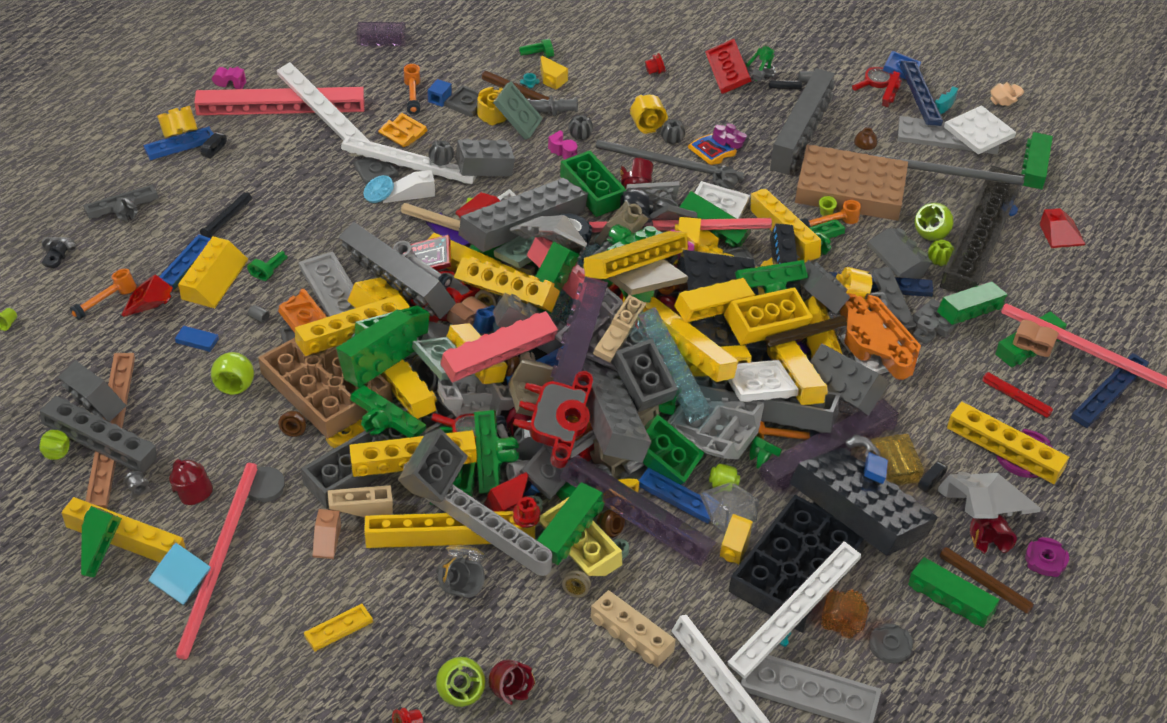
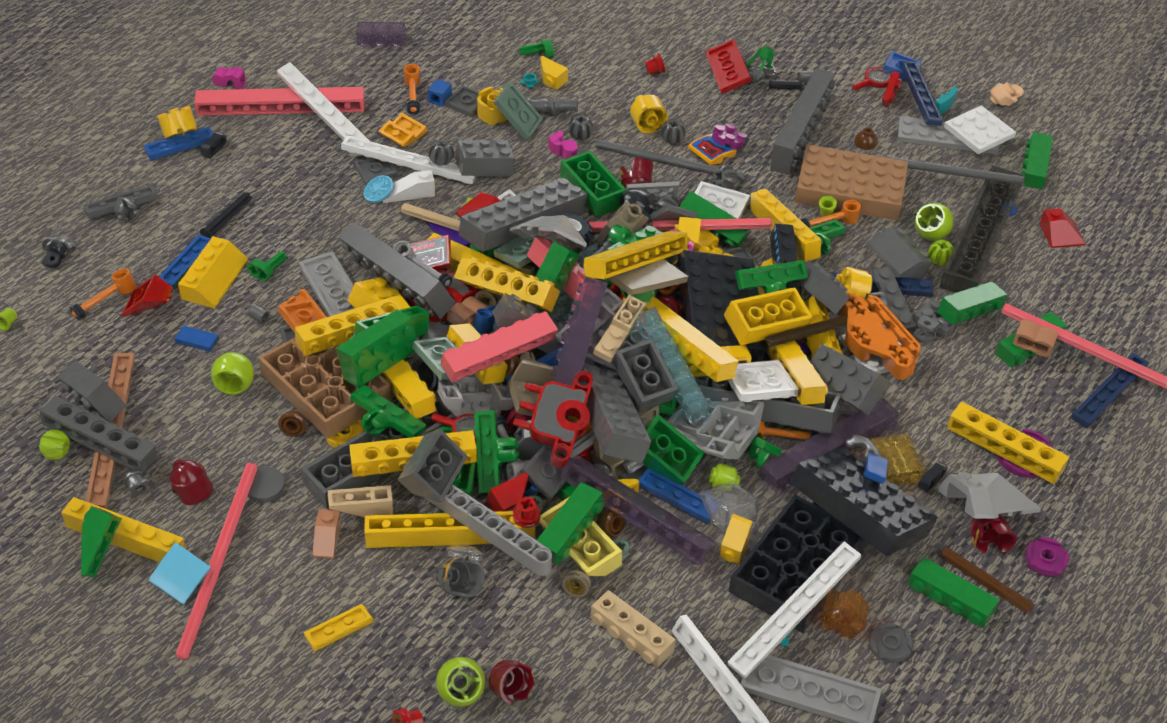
reddish brown axle [482,71,549,100] -> none
yellow brick [675,278,755,323] -> none
red axle [982,372,1053,418] -> none

